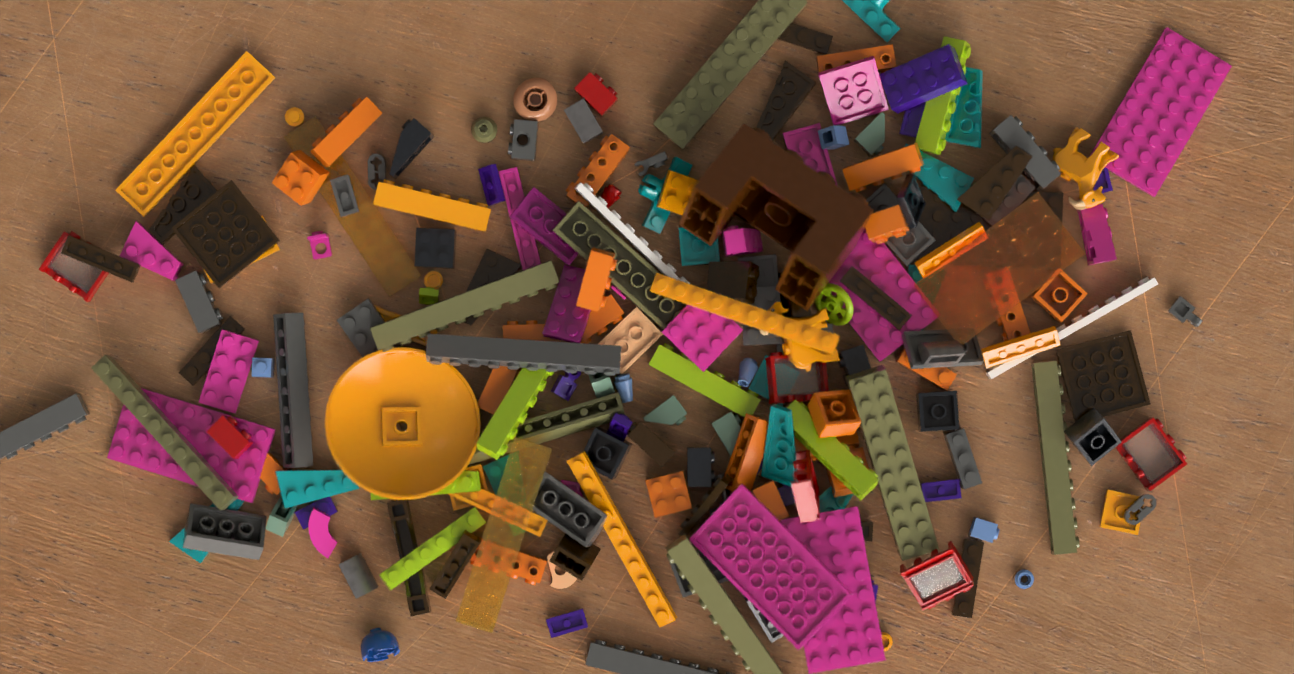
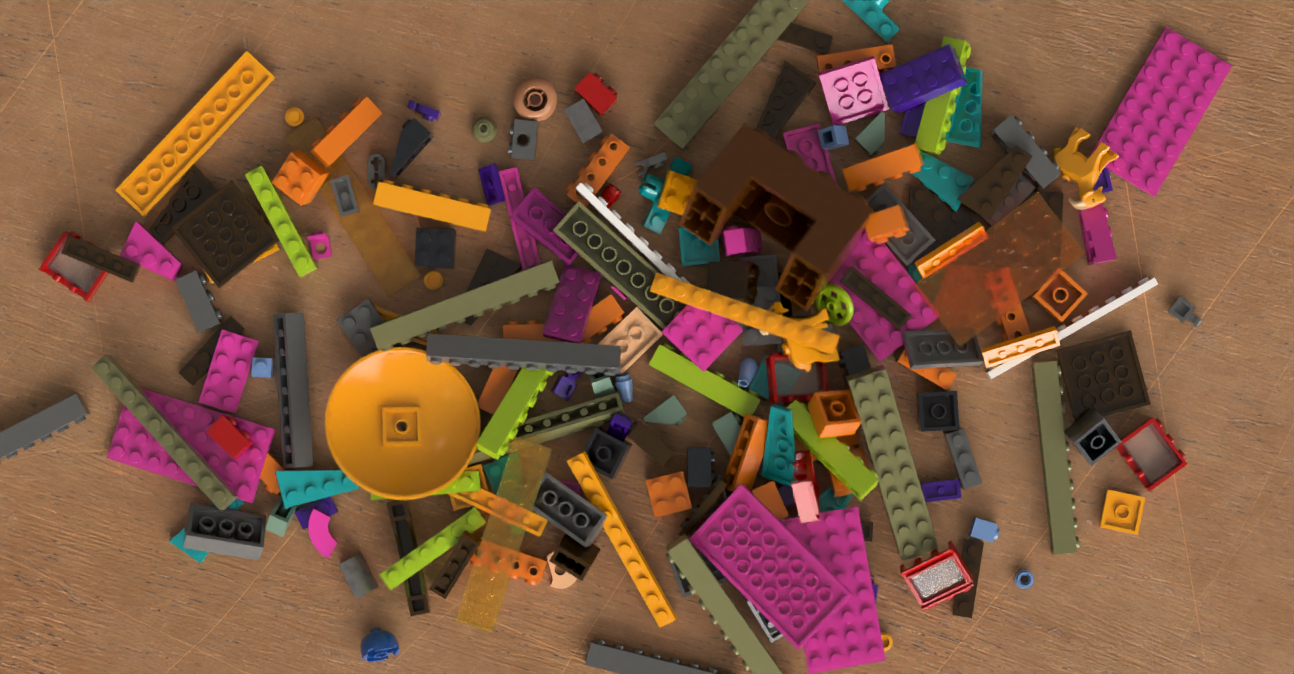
lime plate [419,287,439,305] -> none
dark purple plate [546,608,588,638] -> none
orange brick [576,247,617,312] -> none
black tile [897,174,926,228] -> none
flat silver brick [917,340,965,366] -> none
dark grey beam [1124,494,1157,525] -> none
none -> lime brick [245,166,318,277]
none -> dark purple plate [407,100,441,122]

